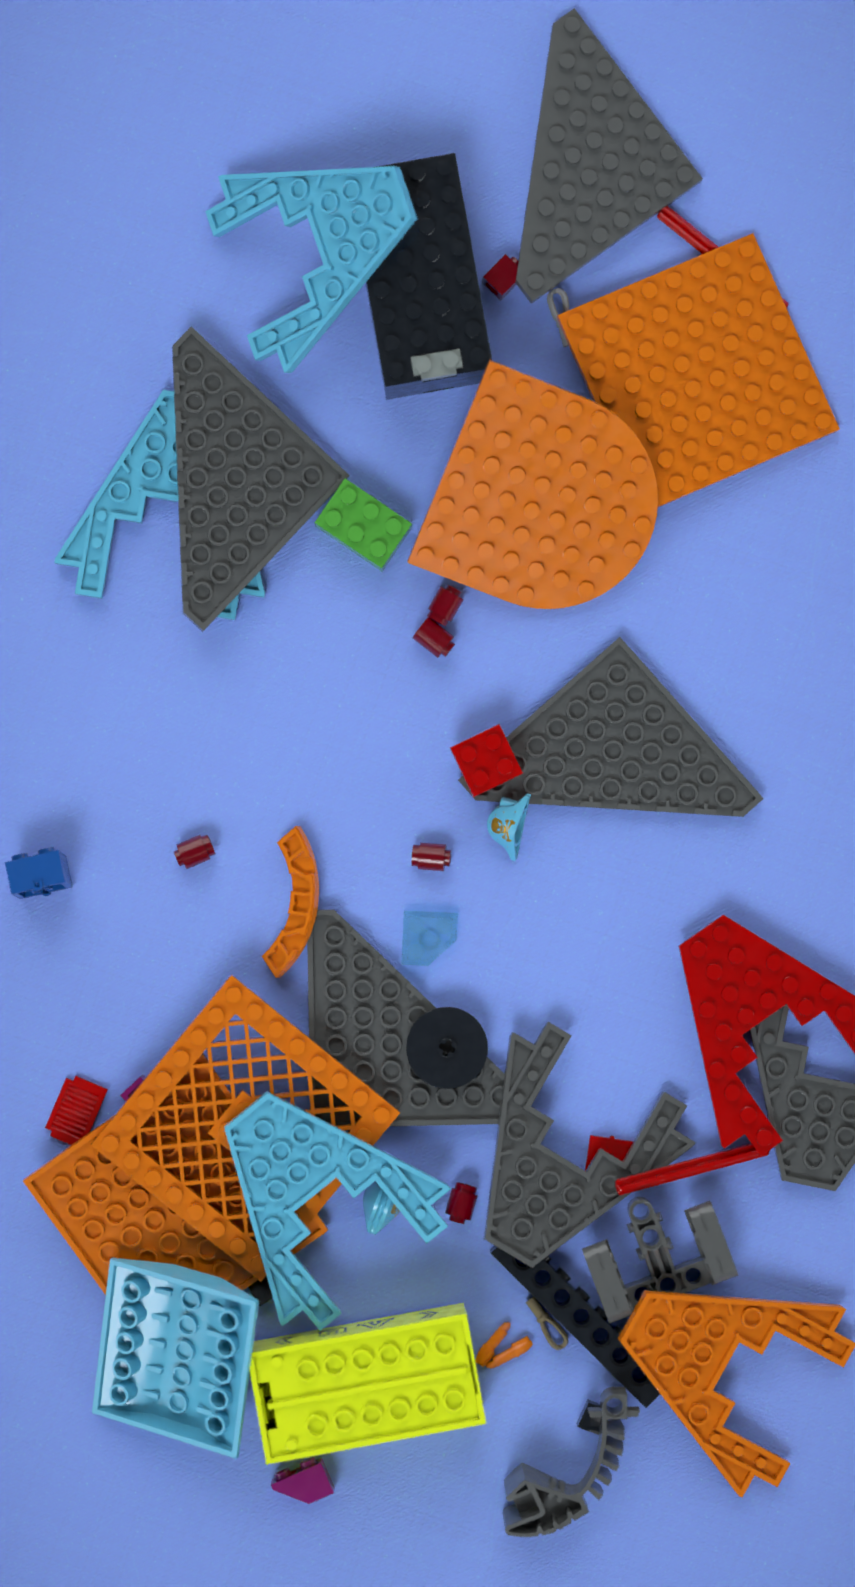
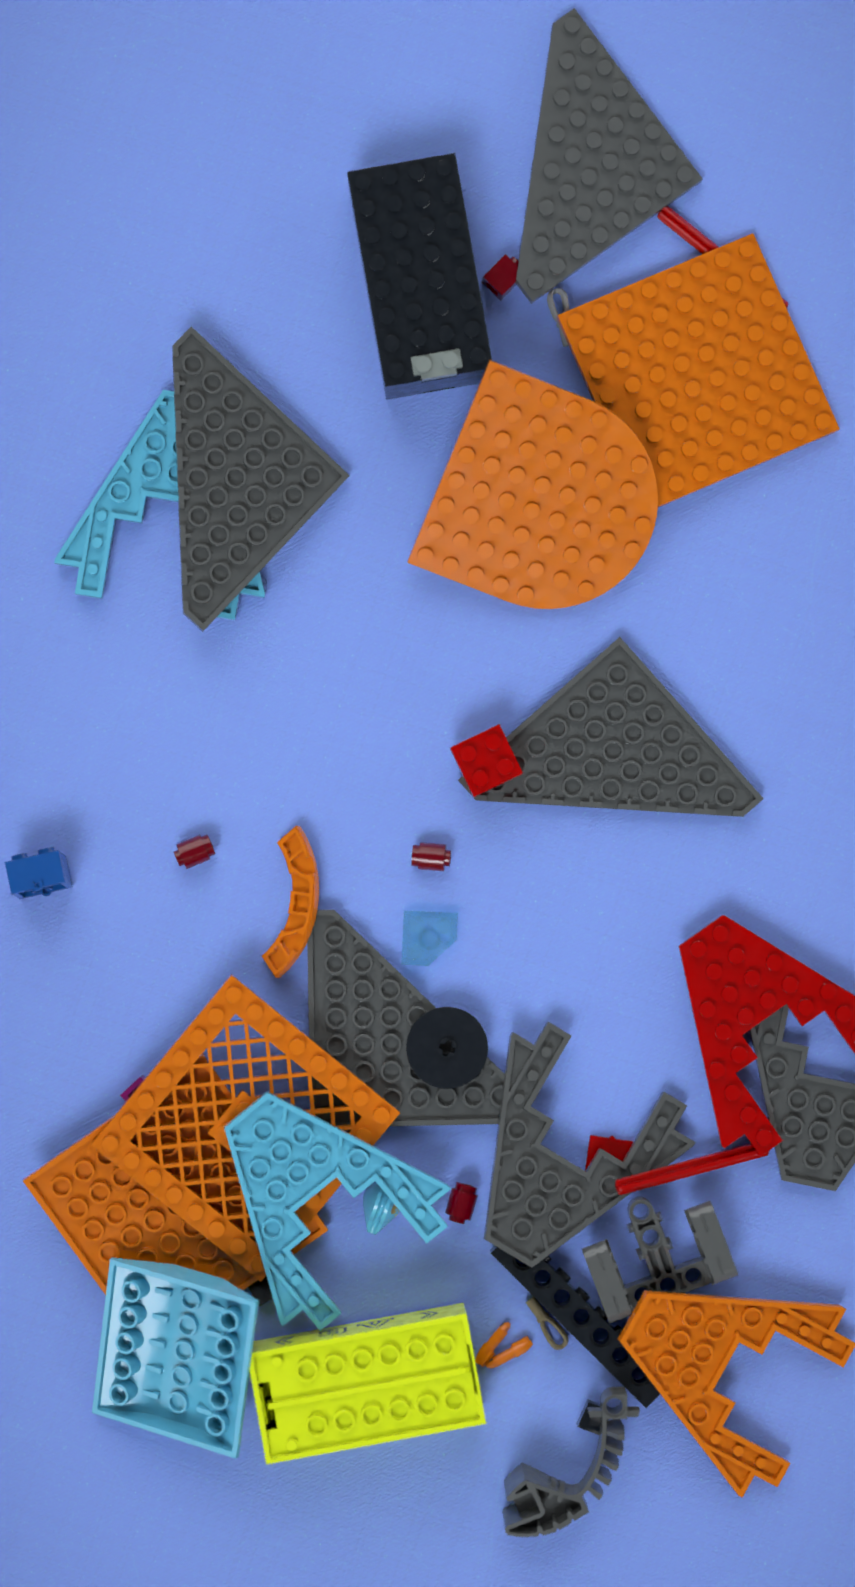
red window [45,1076,108,1145] -> none
medium azure wing [205,166,417,373] -> none
magenta slope [271,1457,335,1504] -> none
bright green brick [315,478,412,572] -> none
dark red brick [412,617,455,658] -> none
dark red brick [427,585,464,627] -> none
medium azure hat [487,794,531,861] -> none

